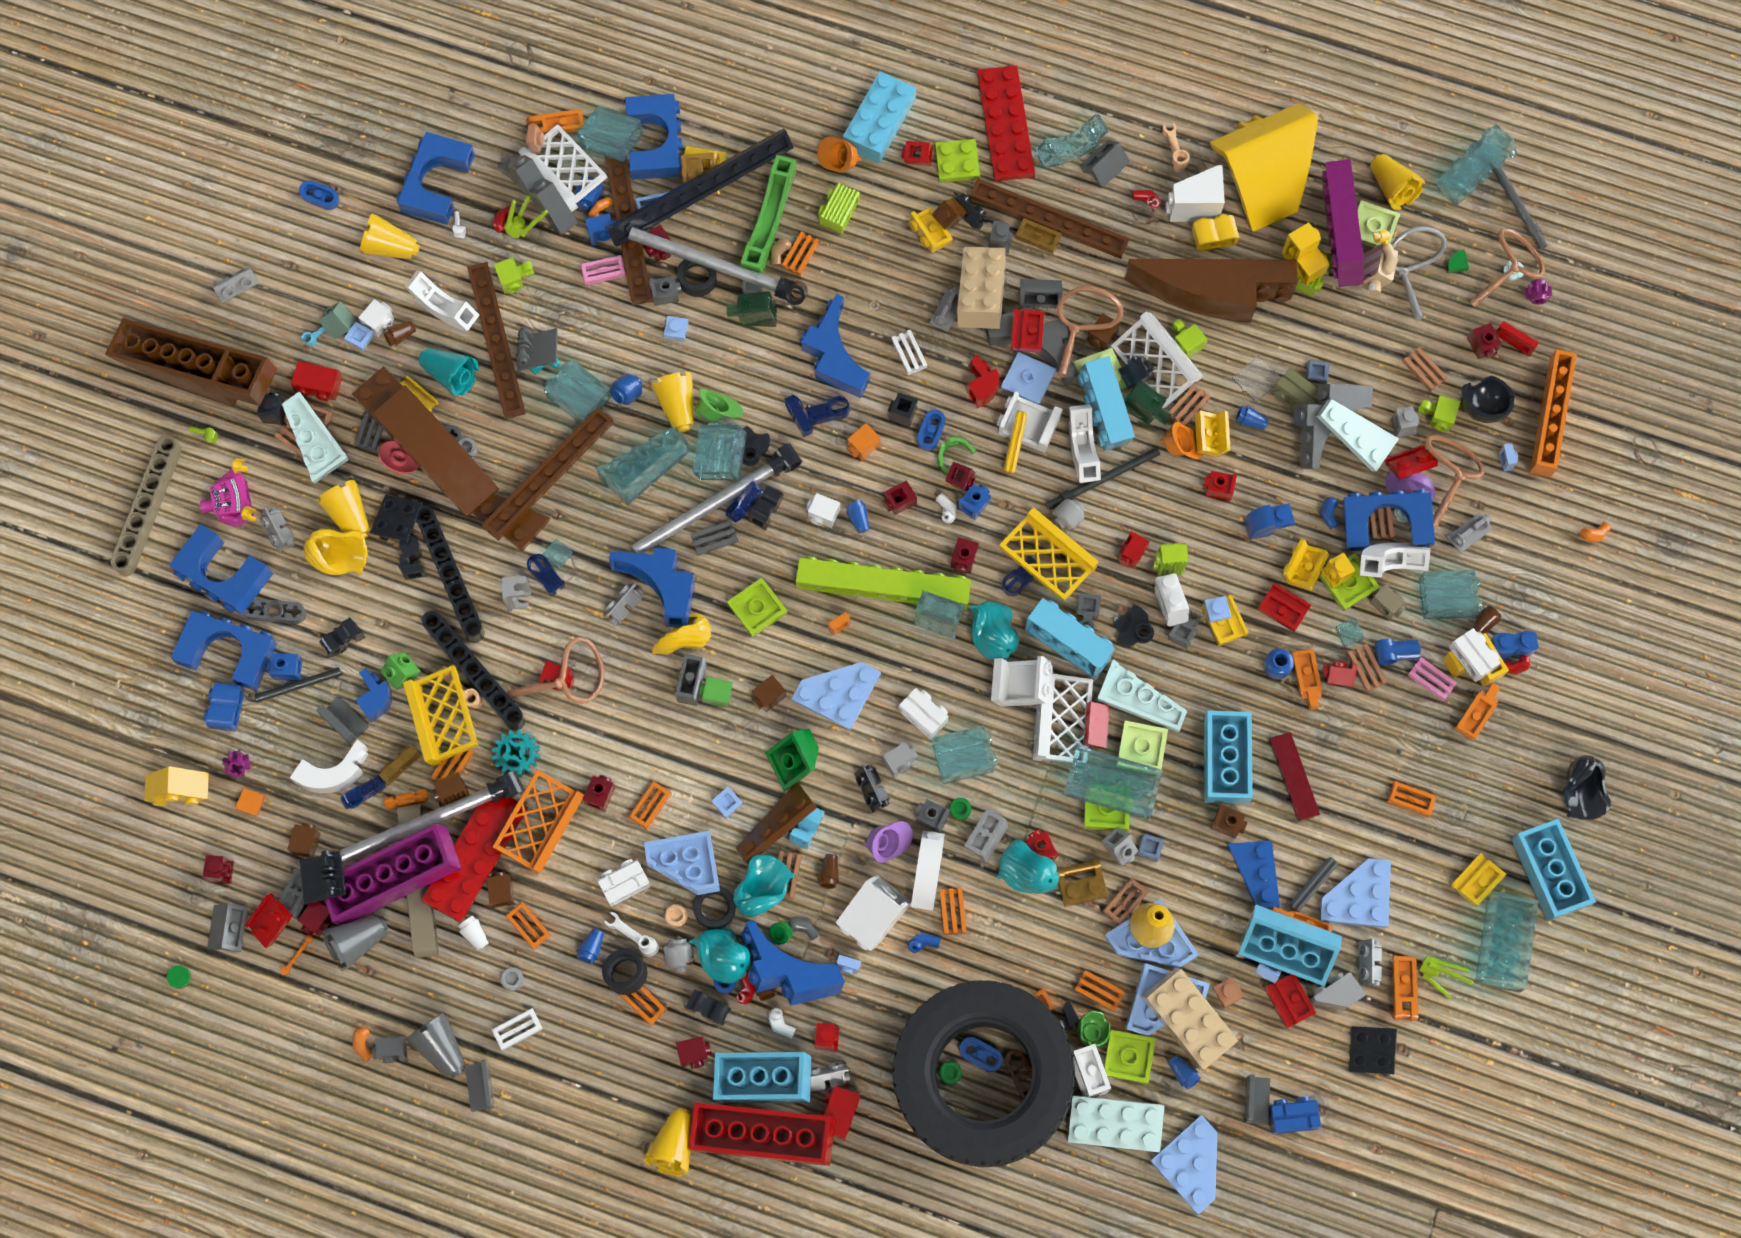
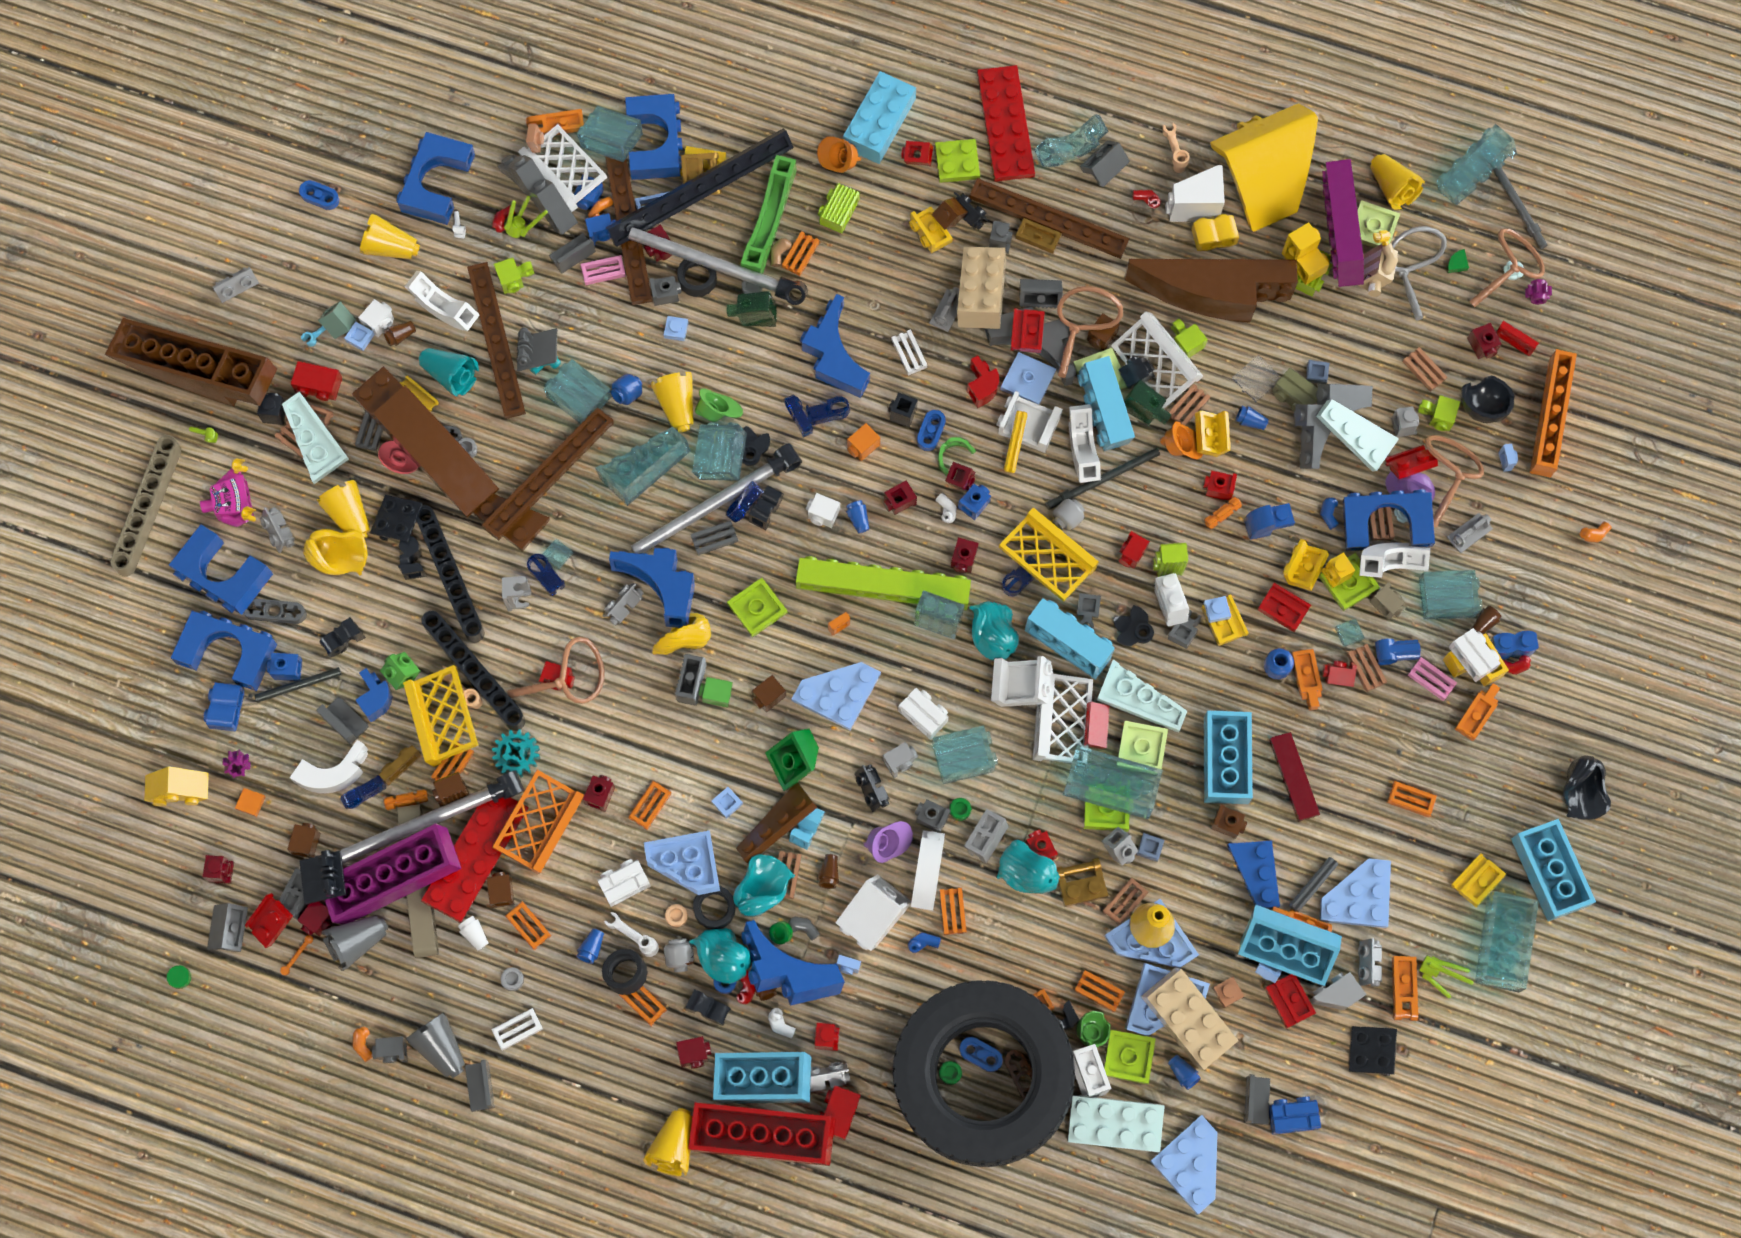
none -> dark grey panel [549,233,596,274]
none -> orange axle [1204,497,1242,529]

